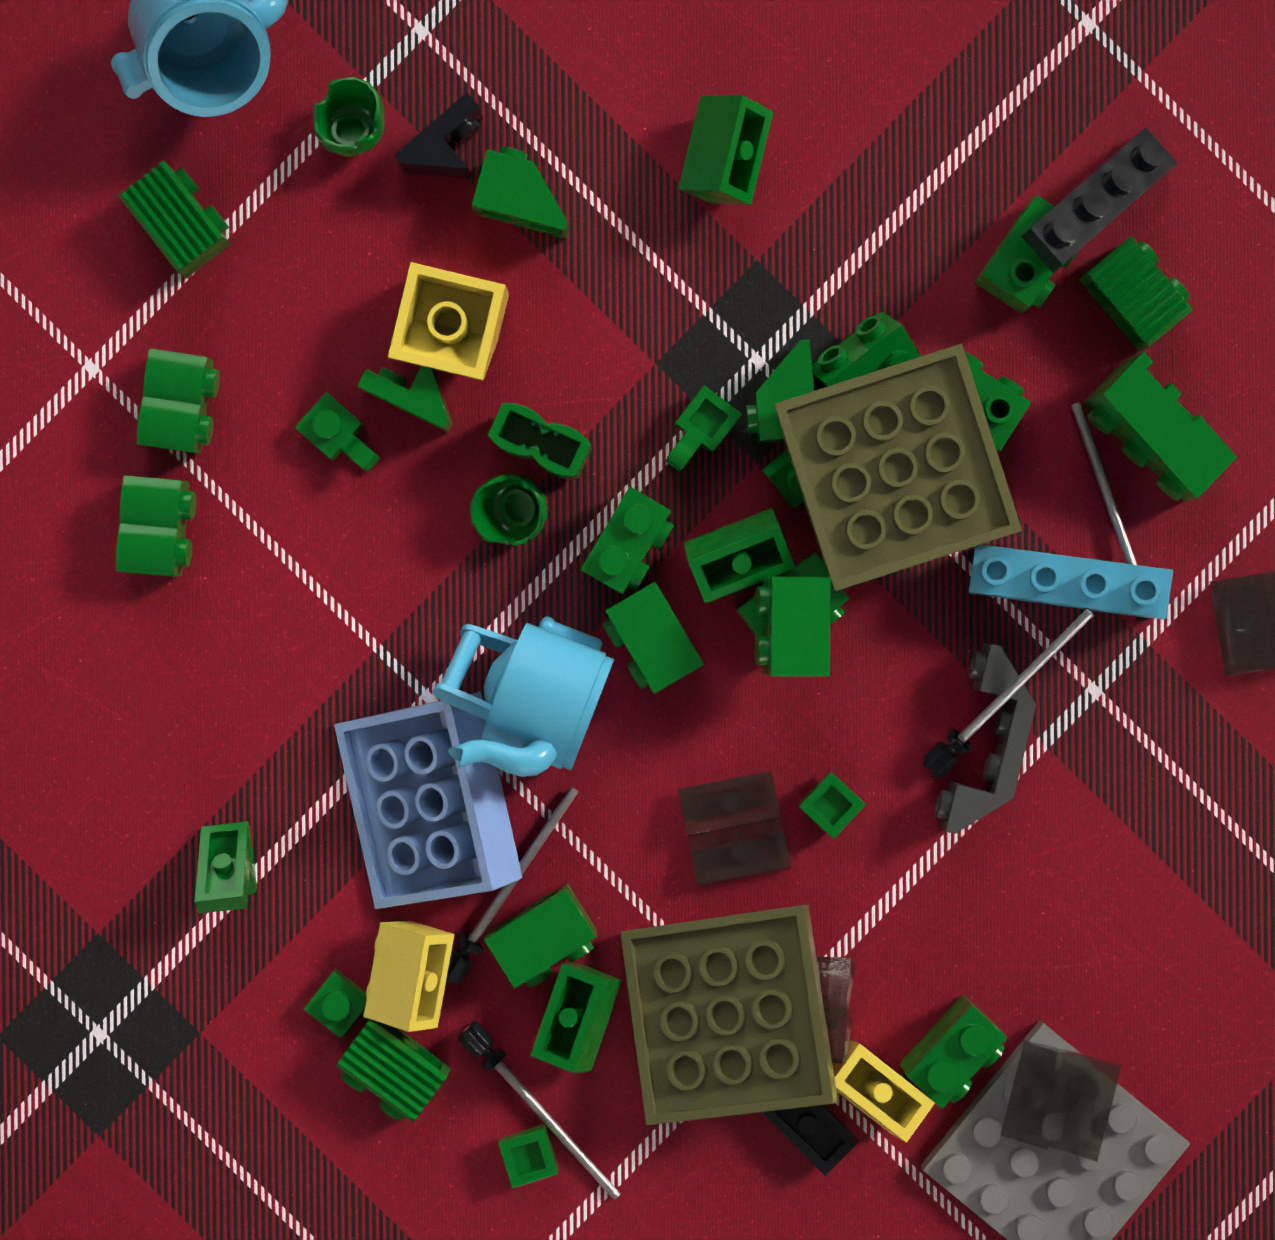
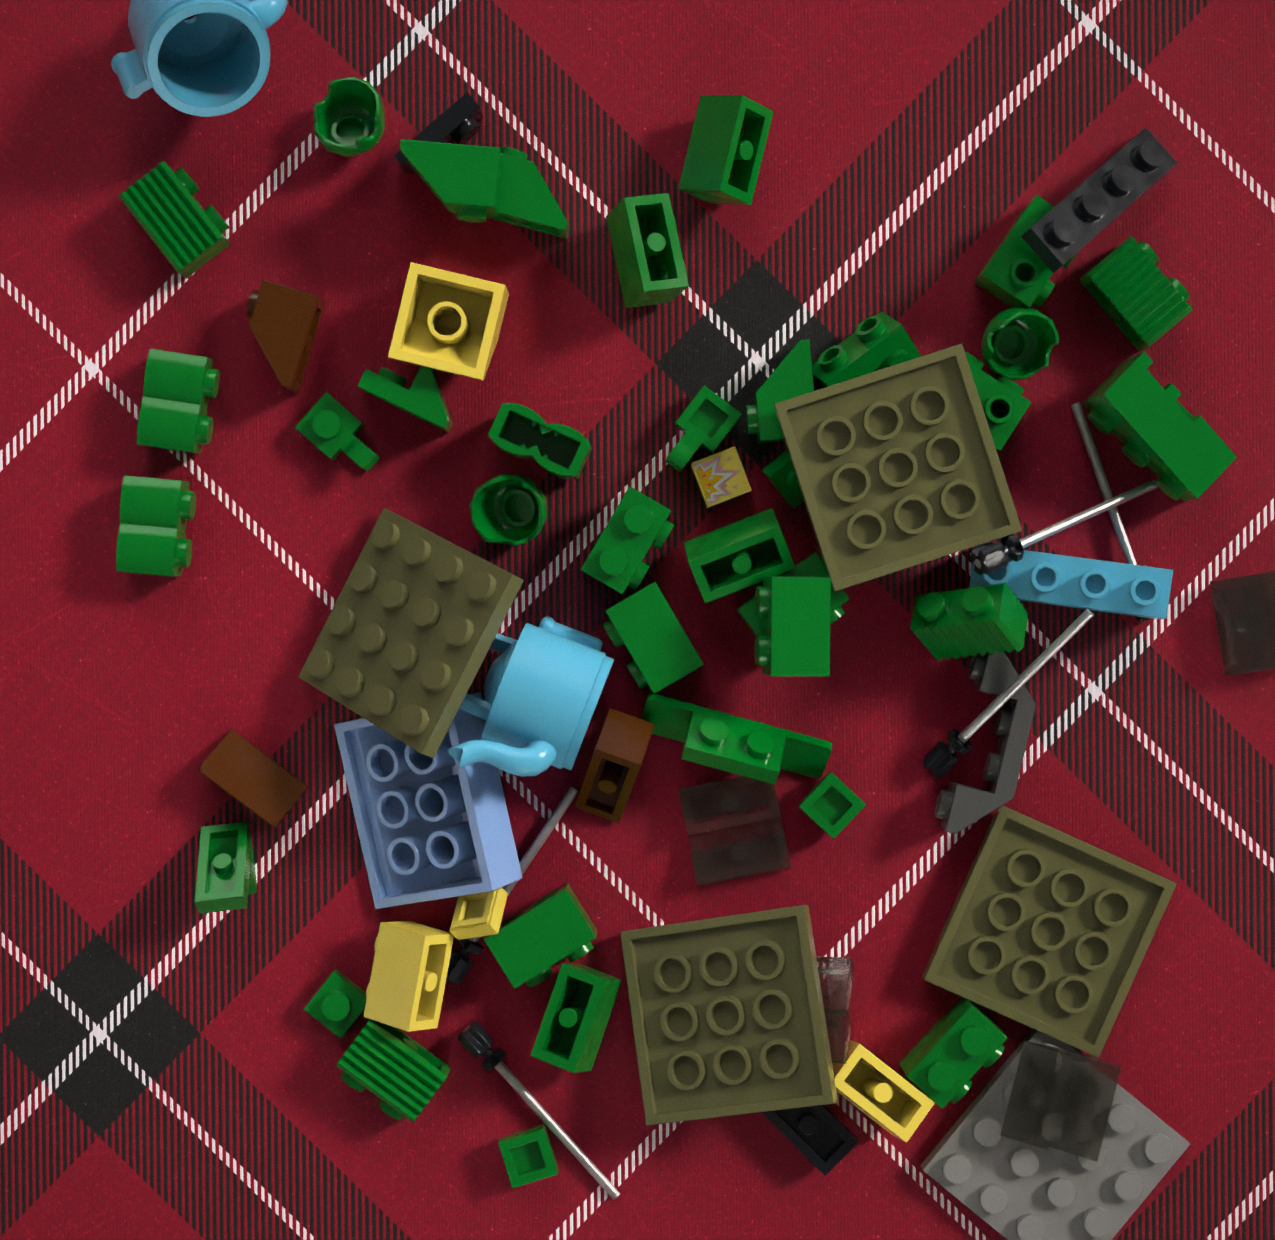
none -> reddish brown slope [198,730,308,827]
none -> reddish brown slope [246,279,325,393]
none -> olive plate [298,508,524,758]
none -> green slope [400,139,503,222]
none -> light yellow tile [450,887,508,940]
none -> reddish brown slope [574,708,655,823]
none -> green brick [606,193,689,308]
none -> green bracket [641,693,832,785]
none -> tile [690,446,752,508]
none -> green brick [910,583,1028,661]
none -> olive plate [922,805,1177,1058]
none -> piece [970,480,1157,575]
none -> green hair [981,307,1059,380]

